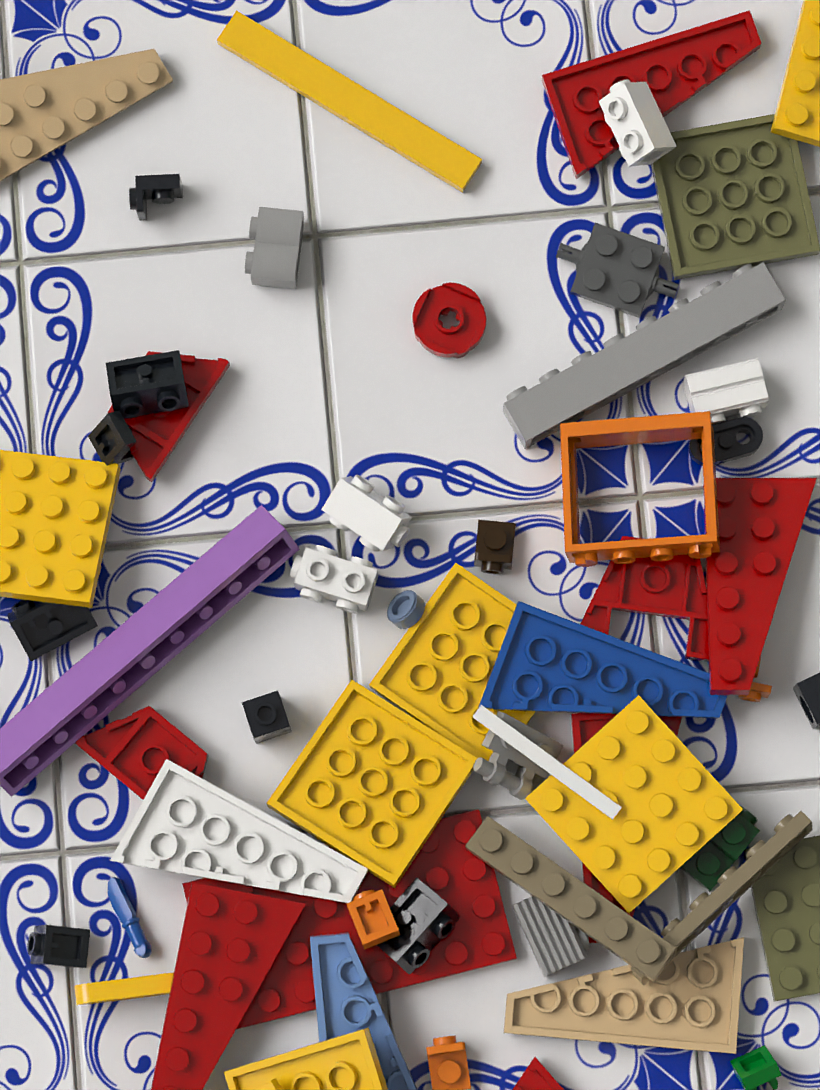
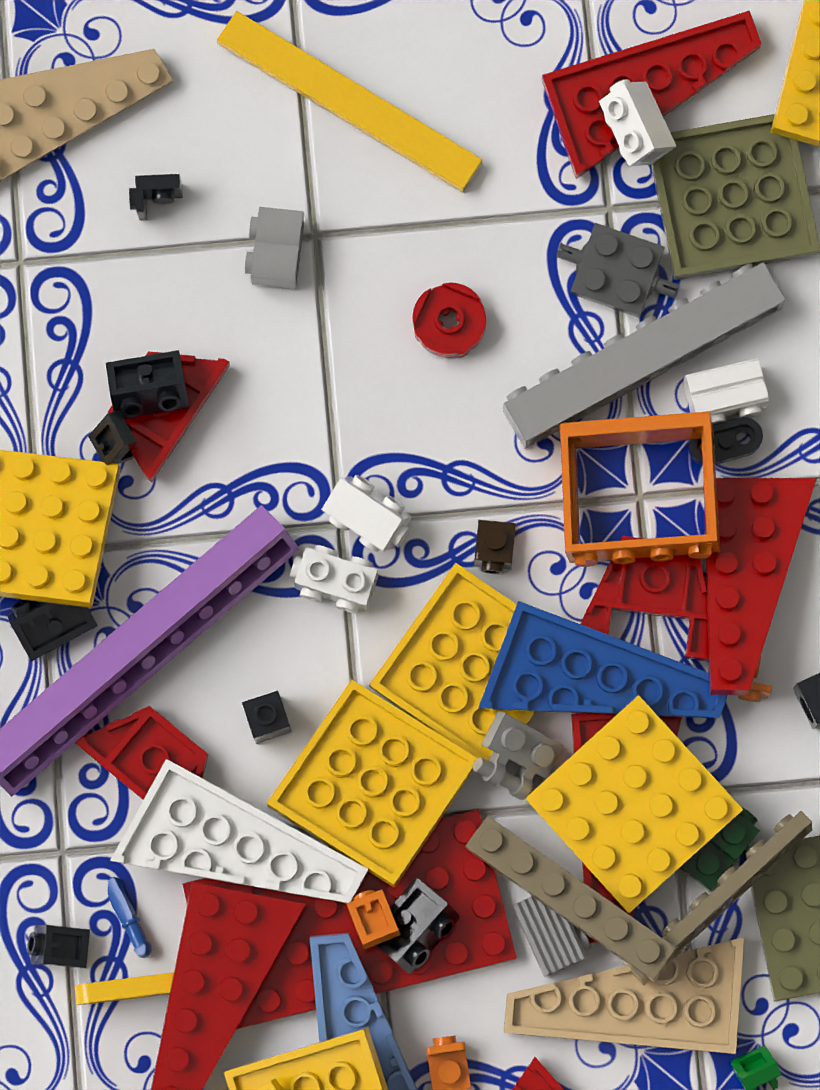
sand blue tile [387,590,425,629] -> none
white sticker [473,705,622,820] -> none

